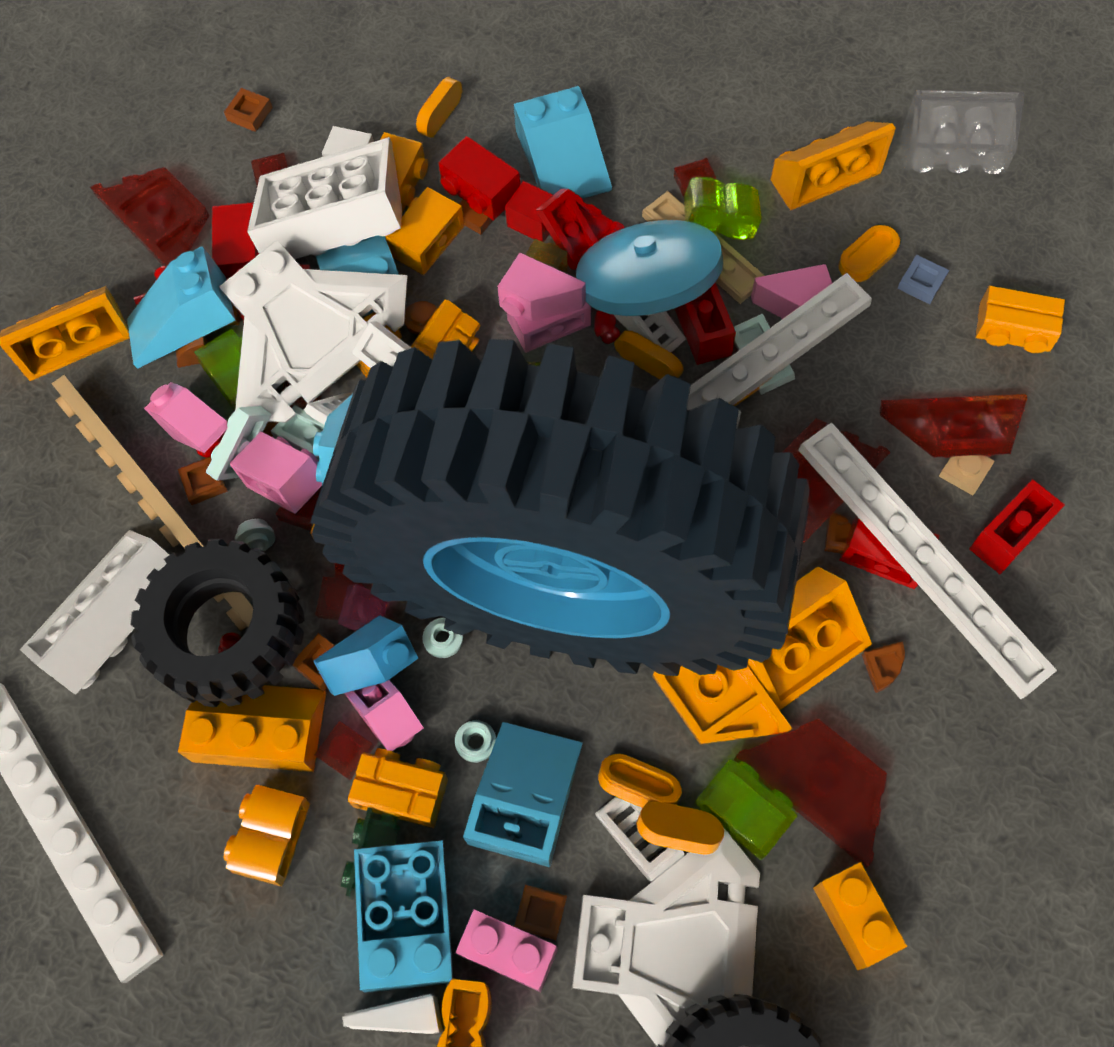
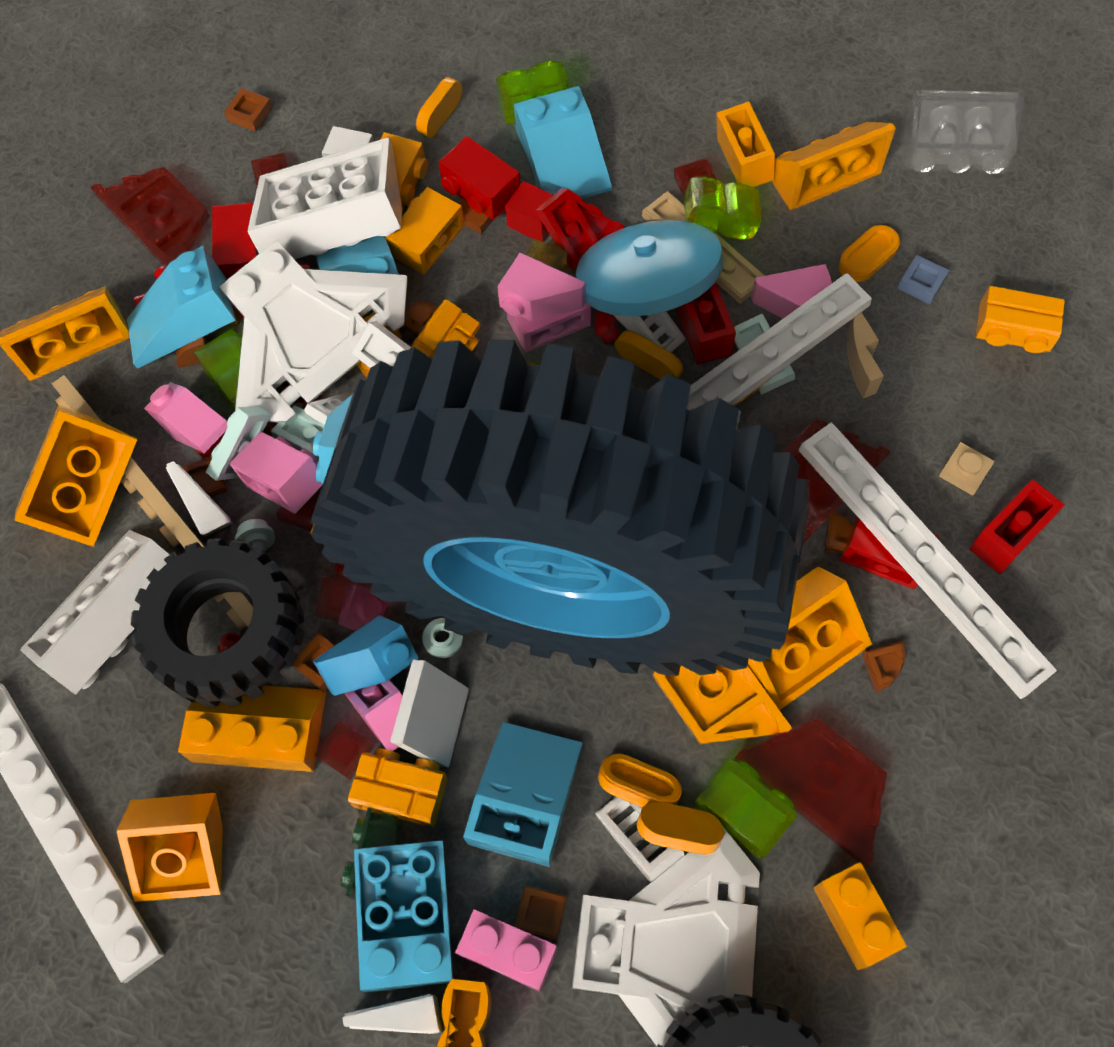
light orange brick [224,784,310,887] -> none
light aqua plate [455,720,496,763] -> none
clear red wing [879,394,1027,458] -> none
none -> light orange slope [14,405,137,547]
none -> light orange slope [117,793,223,902]
none -> white slope [166,461,233,537]
none -> white tile [390,660,469,768]
none -> clear neon green brick [496,60,569,124]
none -> light orange brick [716,101,775,192]
none -> tan slope [847,312,884,399]

